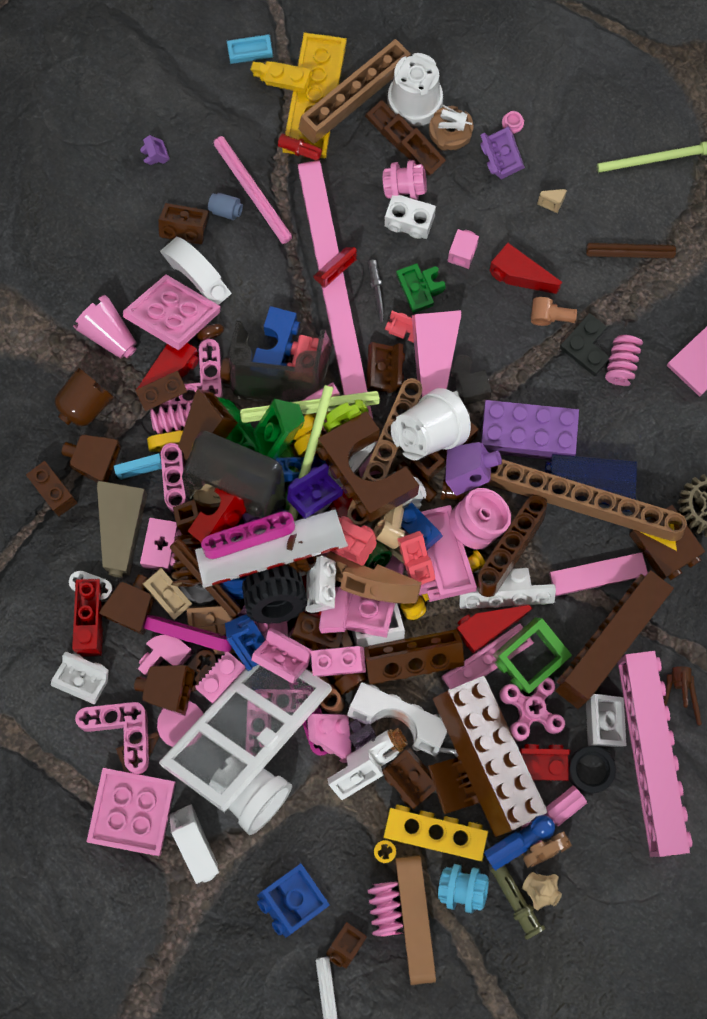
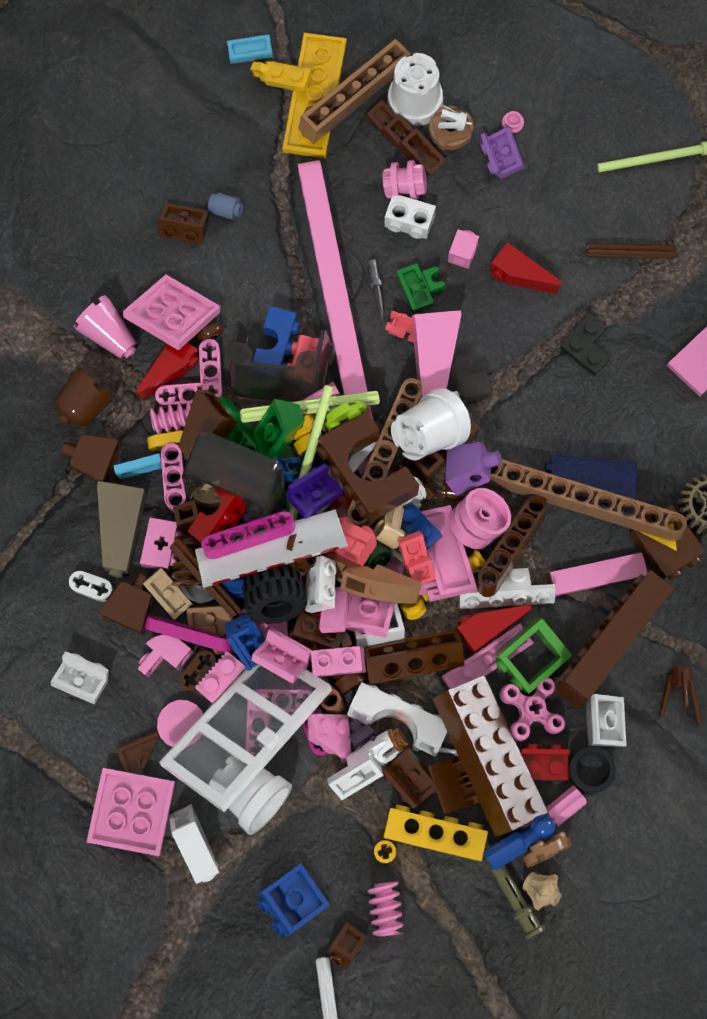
reddish brown brick [26,461,77,517] -> none
red slope [72,579,103,657] -> none
bright pink beam [75,702,149,774] -> none
reddish brown torso [134,665,195,716] -> none
reddish brown hinge [135,371,187,411] -> none
medium lavender tile [140,135,170,165] -> none
white arch [160,237,232,305] -> none
bright pink axle [214,136,292,244] -> none
reddish brown tile [220,358,237,385] -> none
red axle [278,134,322,161] -> none
red slope [313,247,357,288] -> none
reddish brown bracket [366,342,405,393] -> none
medium nougat beam [395,855,436,985] -> none
medium azure piece [438,864,489,913] -> none
medium lavender brick [480,400,579,462] -> none
nougat pin [531,297,577,326] -> none
tan slope [537,189,567,213] -> none
bright pink piece [605,335,643,386] -> none
bright pink brick [617,651,692,857] -> none

